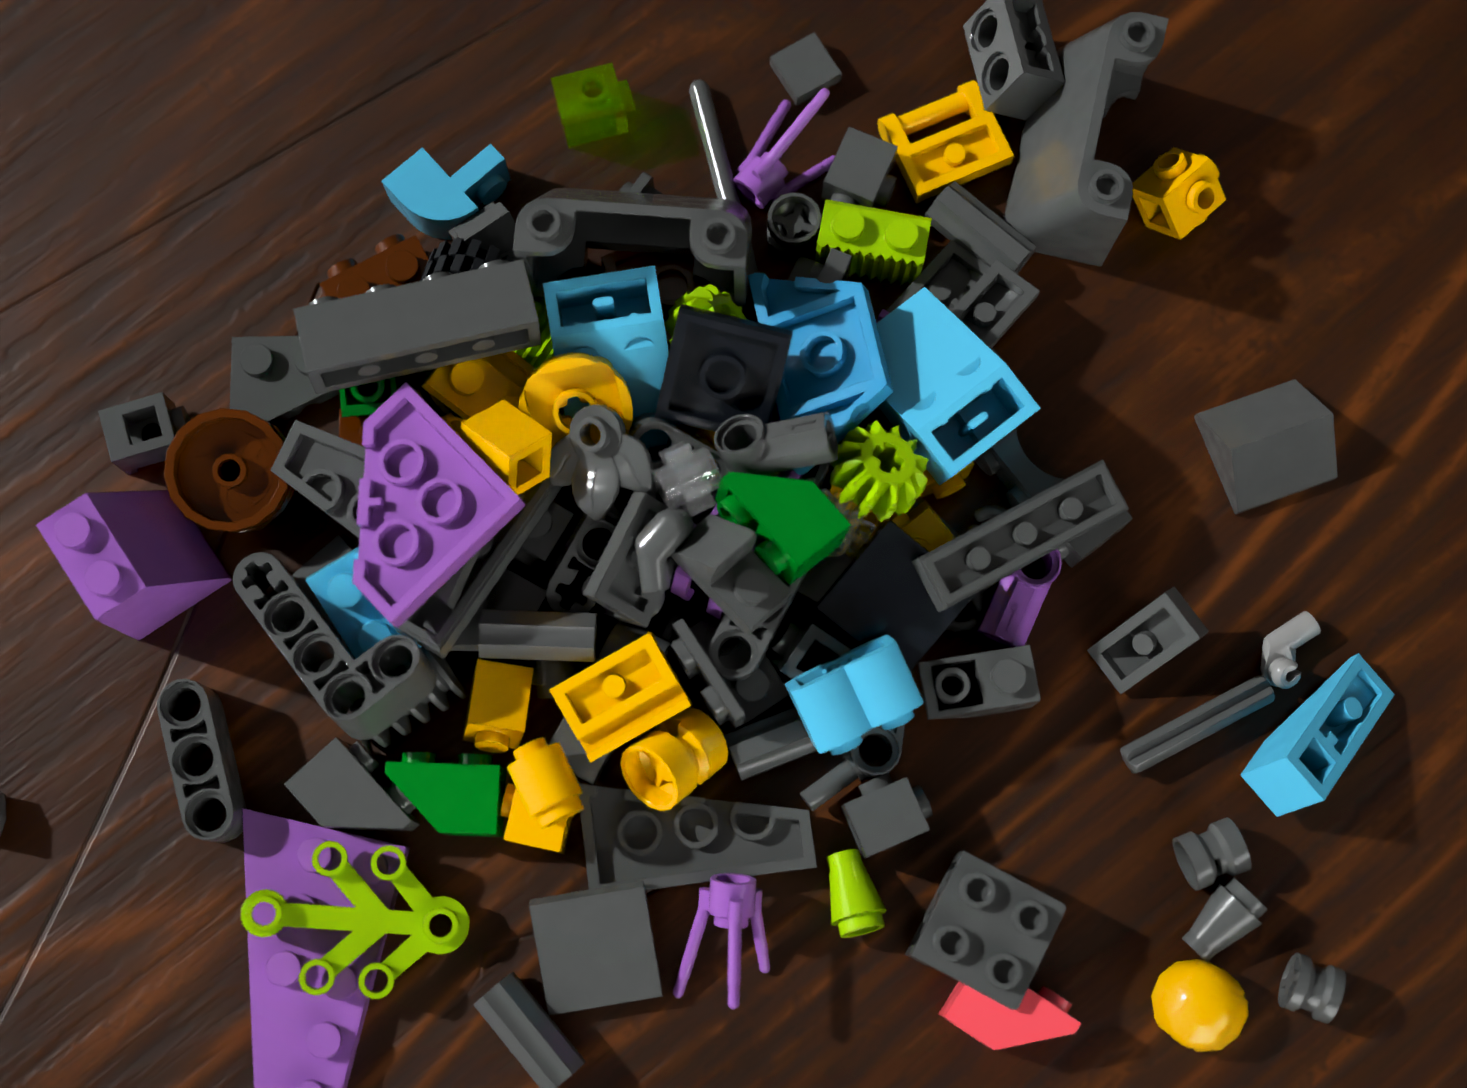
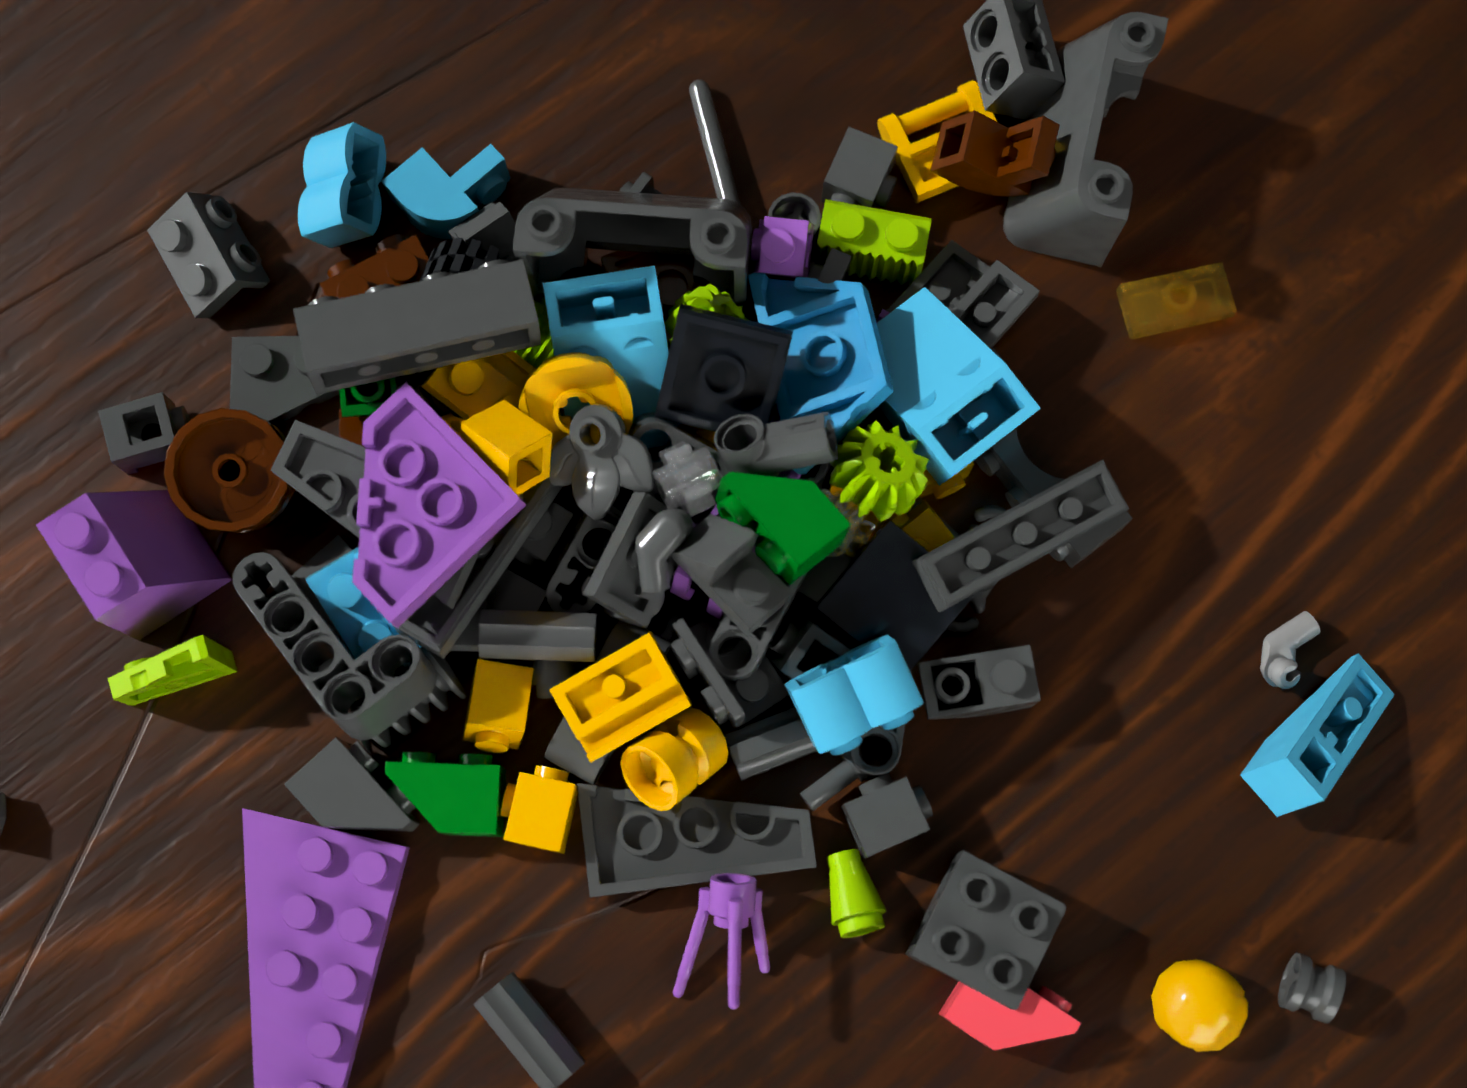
dark grey beam [157,679,247,843] -> none
lime plant [241,841,470,999] -> none
yellow brick [507,737,584,829] -> none
dark grey tile [529,880,663,1015] -> none
clear neon green brick [551,62,635,148] -> none
medium lavender plant [733,88,835,209] -> none
dark grey tile [770,32,842,106] -> none
dark grey axle [924,181,1036,274] -> none
medium lavender piece [977,549,1062,648] -> none
dark grey slope [1087,586,1209,695] -> none
dark grey axle [1120,675,1275,773] -> none
yellow brick [1132,147,1226,240] -> none
dark grey wheel [1173,817,1252,891] -> none
dark grey cone [1182,877,1268,963] -> none
dark grey slope [1194,379,1338,515] -> none
none -> lime wing [108,635,238,706]
none -> dark grey bracket [147,192,270,318]
none -> medium azure brick [298,122,386,248]
none -> medium lavender brick [751,216,814,279]
none -> reddish brown brick [930,110,1060,196]
none -> clear yellow plate [1116,262,1237,340]

